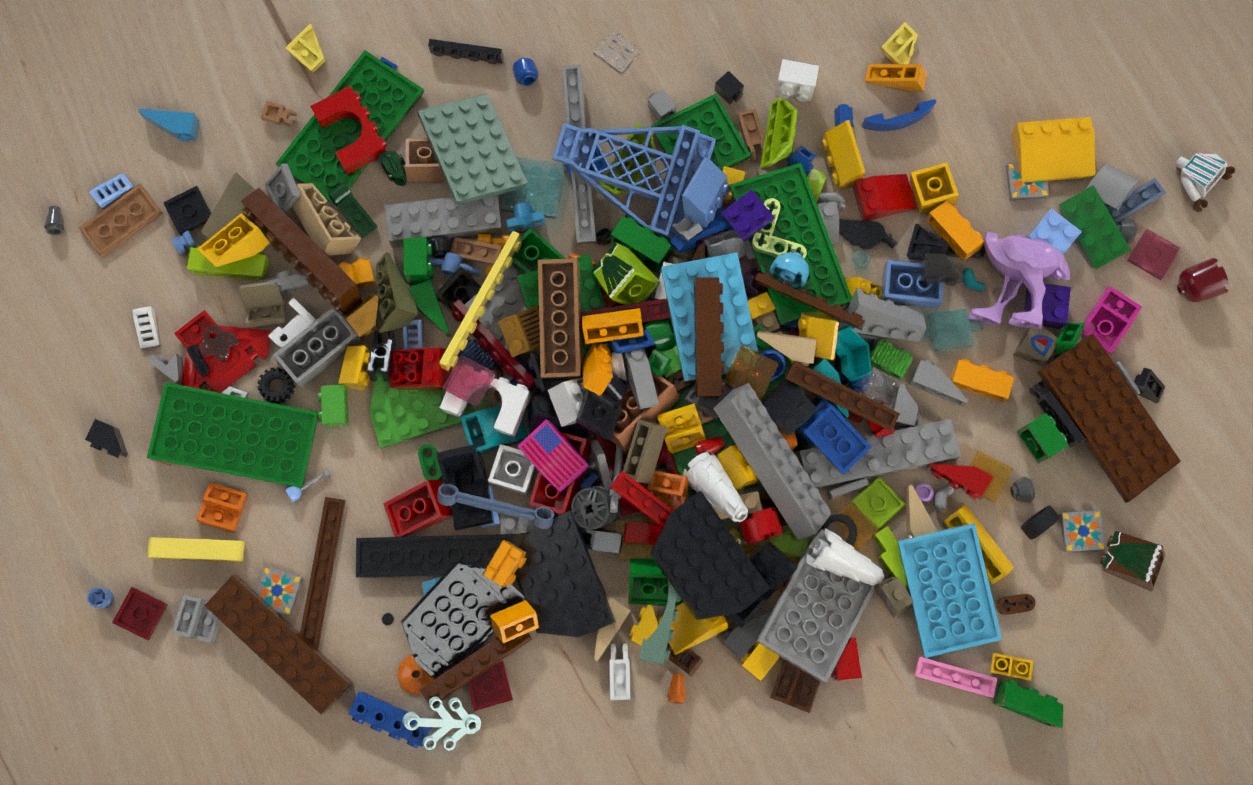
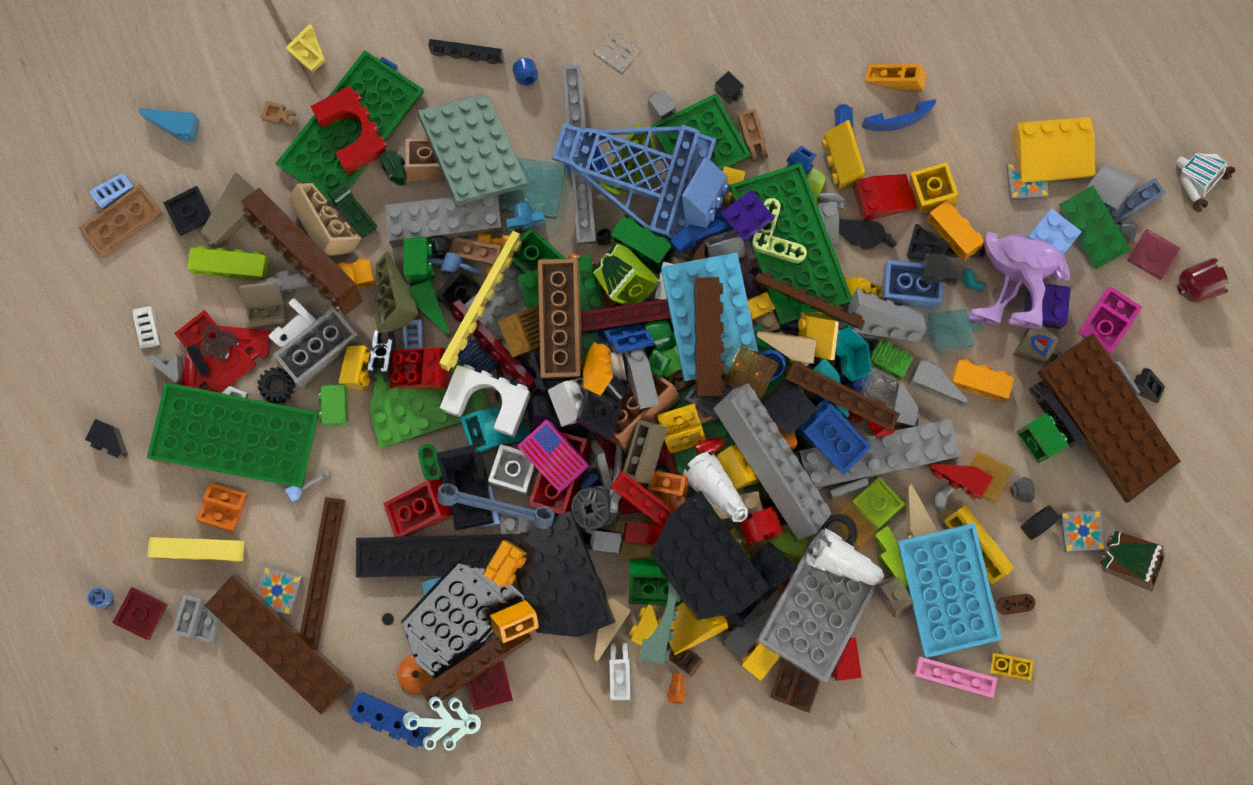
dark grey cone [44,206,64,235] -> none
medium blue wheel [171,230,198,255] -> none
yellow slope [197,213,270,267] -> none
light grey tile [265,164,301,213] -> none
pearl gold slope [342,292,379,337] -> none
clear pink tile [442,355,496,408] -> none
light orange brick [582,308,644,344] -> none
light grey slope [671,217,703,241] -> none
lime wedge [760,97,798,170] -> none
medium azure cylinder [769,252,809,288] -> none
white brick [775,59,819,102] -> none
clear light blue bush [851,251,870,270] -> none
light yellow wing [879,22,918,64] -> none
lavender tile [914,483,934,503] -> none
green slope [993,679,1063,728] -> none
green slope [1055,322,1086,355] -> none

